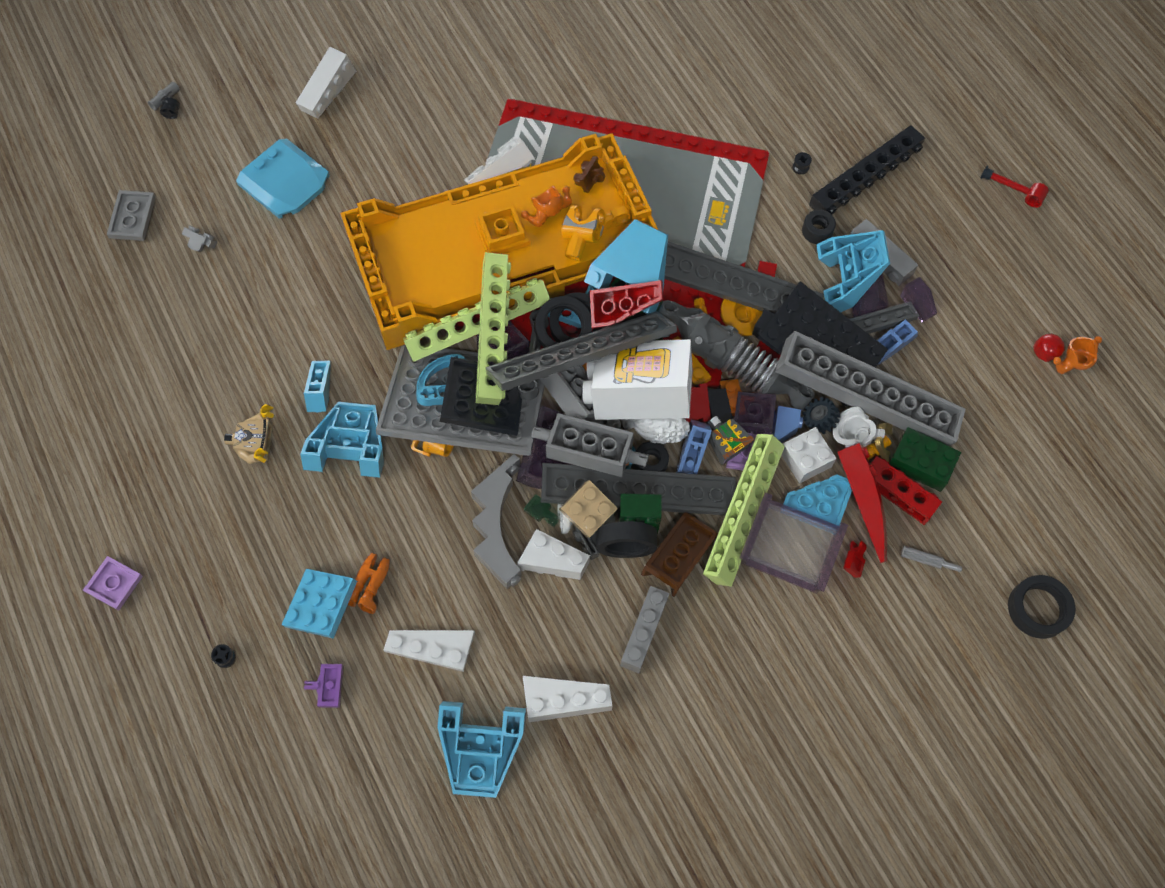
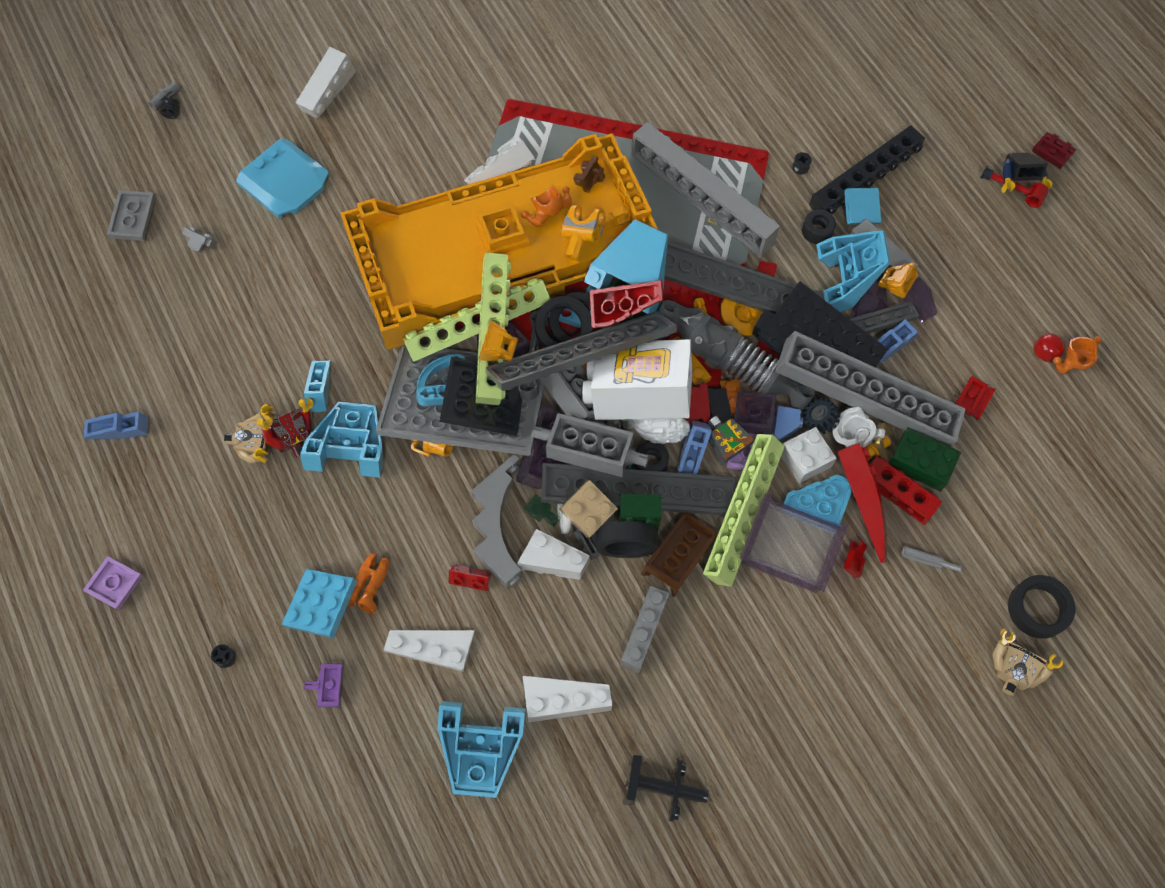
none -> medium blue slope [83,412,149,439]
none -> torso [257,398,314,458]
none -> red hinge [449,564,491,591]
none -> light orange piece [479,321,518,361]
none -> black piece [622,755,709,822]
none -> light grey brick [631,122,780,258]
none -> medium azure tile [844,188,881,225]
none -> light orange piece [878,263,918,298]
none -> red plate [955,376,996,420]
none -> tan torso [992,629,1063,696]
none -> black torso [1001,152,1053,193]
none -> dark red plate [1032,131,1077,169]

